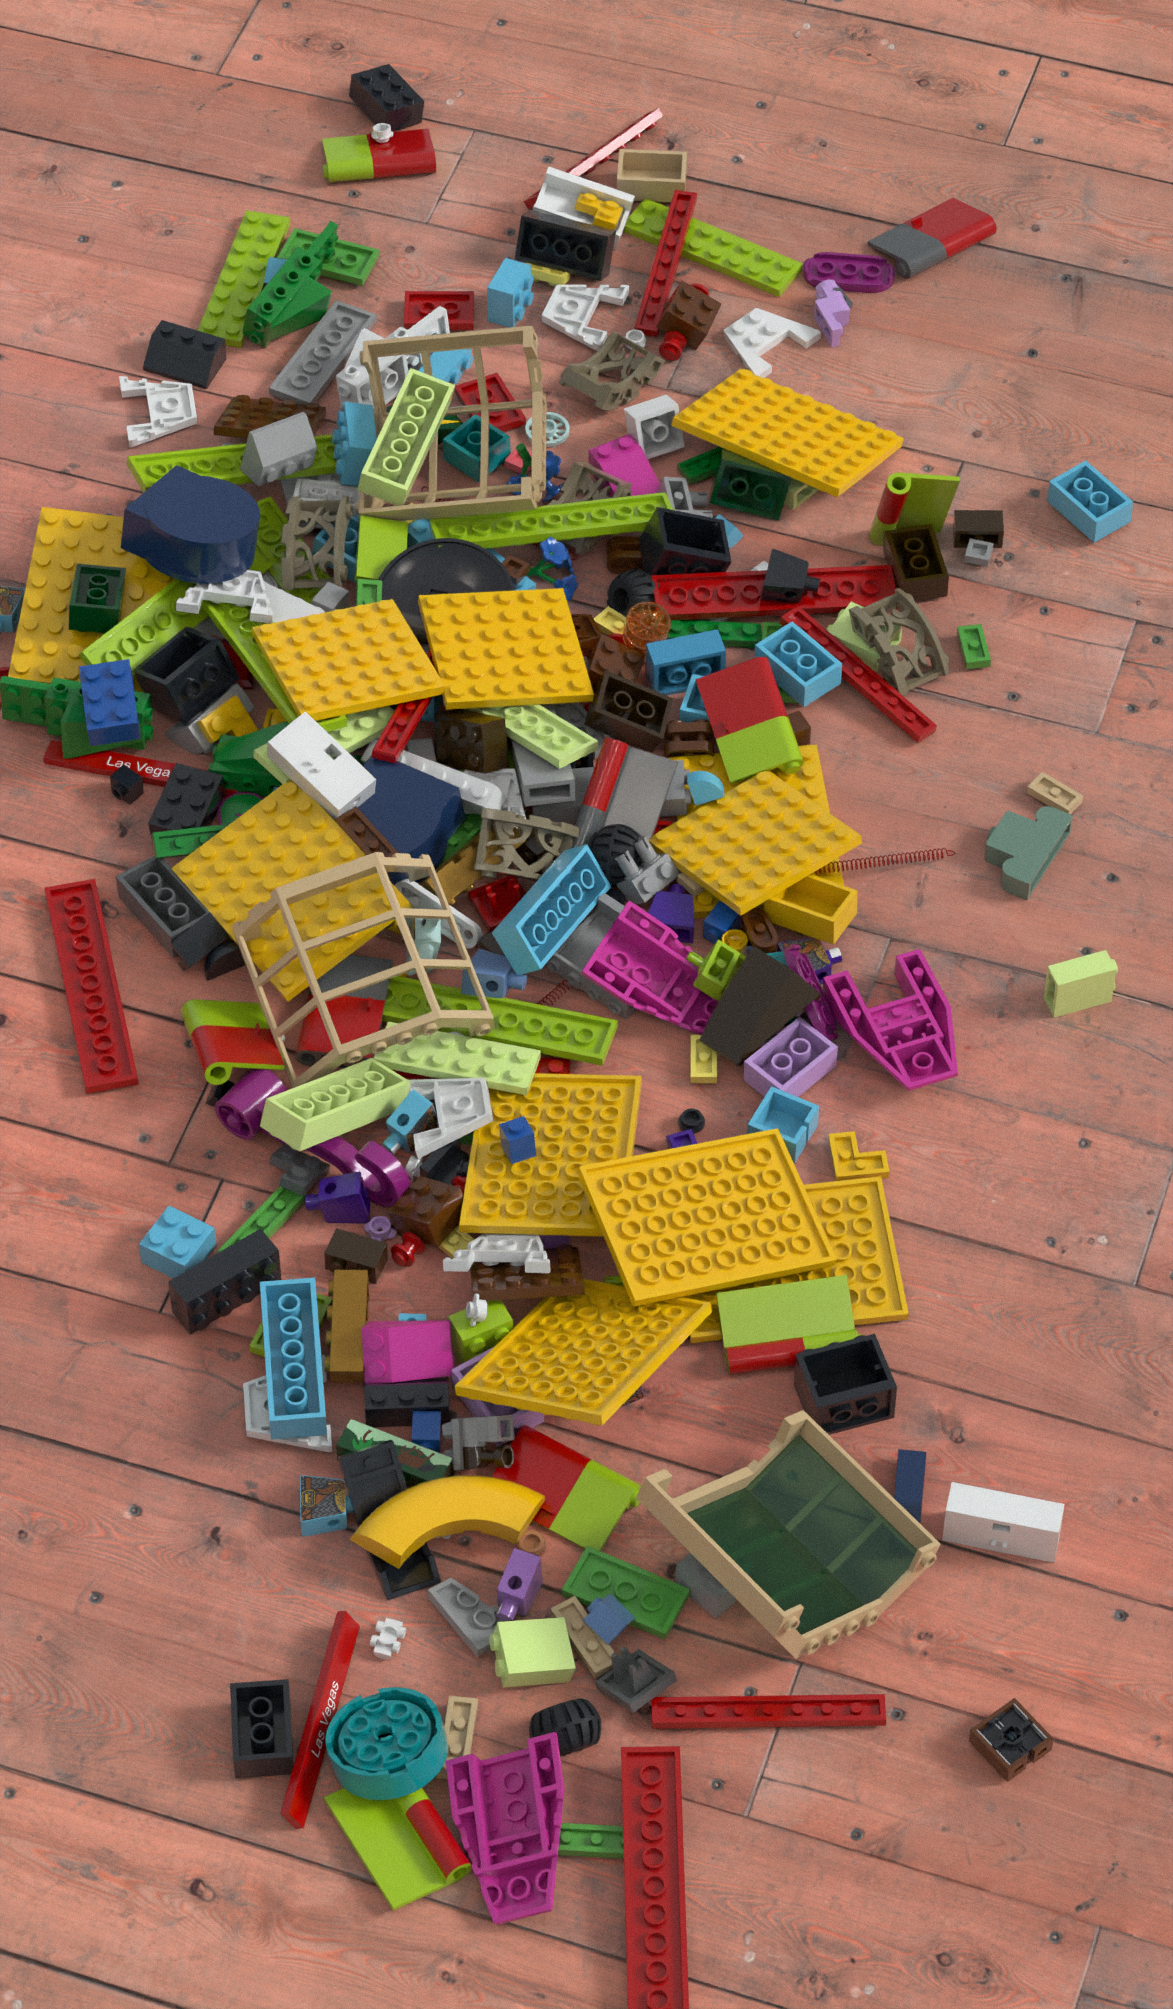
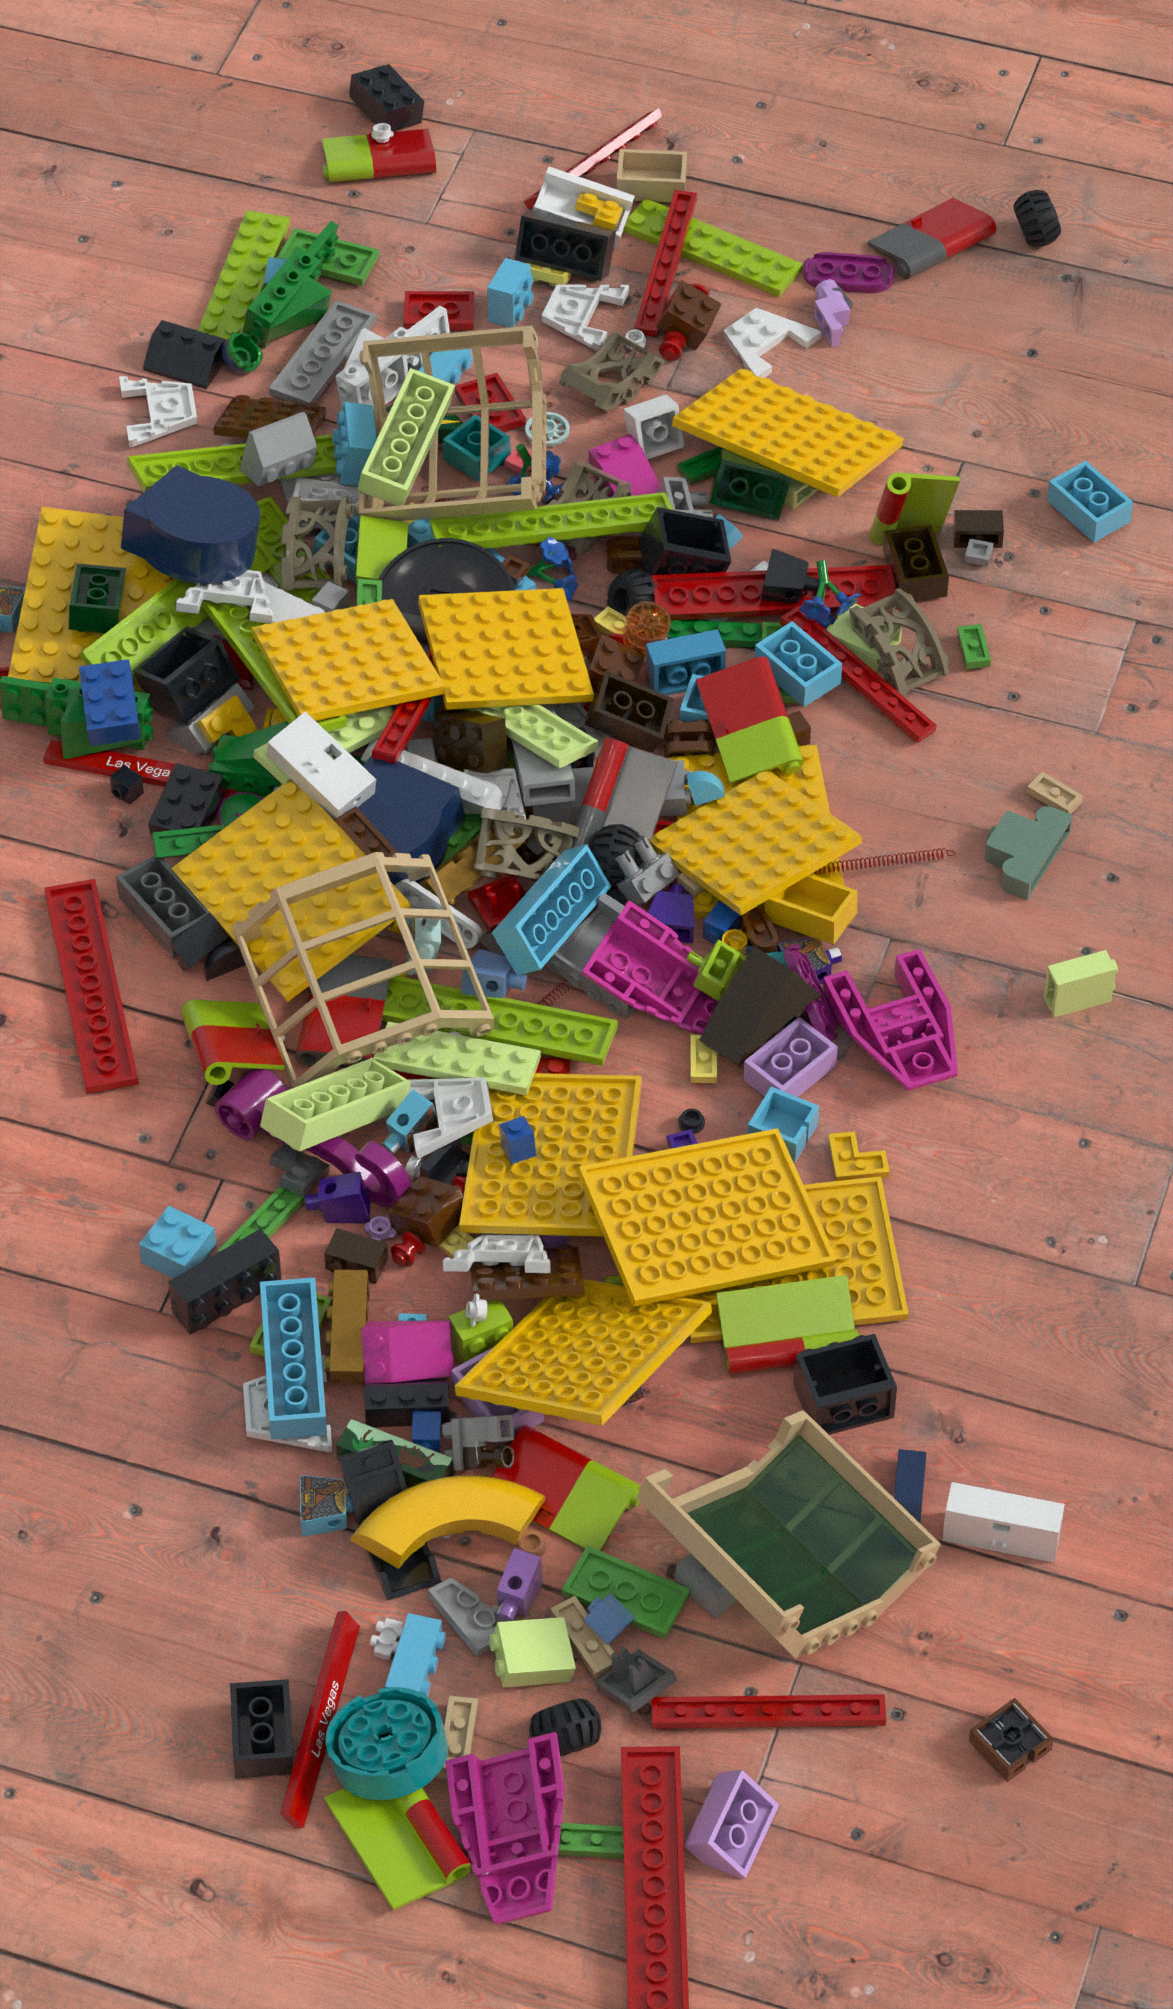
none -> green hair [222,332,263,374]
none -> medium azure brick [385,1613,446,1697]
none -> lavender slope [684,1770,779,1879]
none -> blue plant [799,560,860,627]
none -> black wheel [1013,190,1062,247]

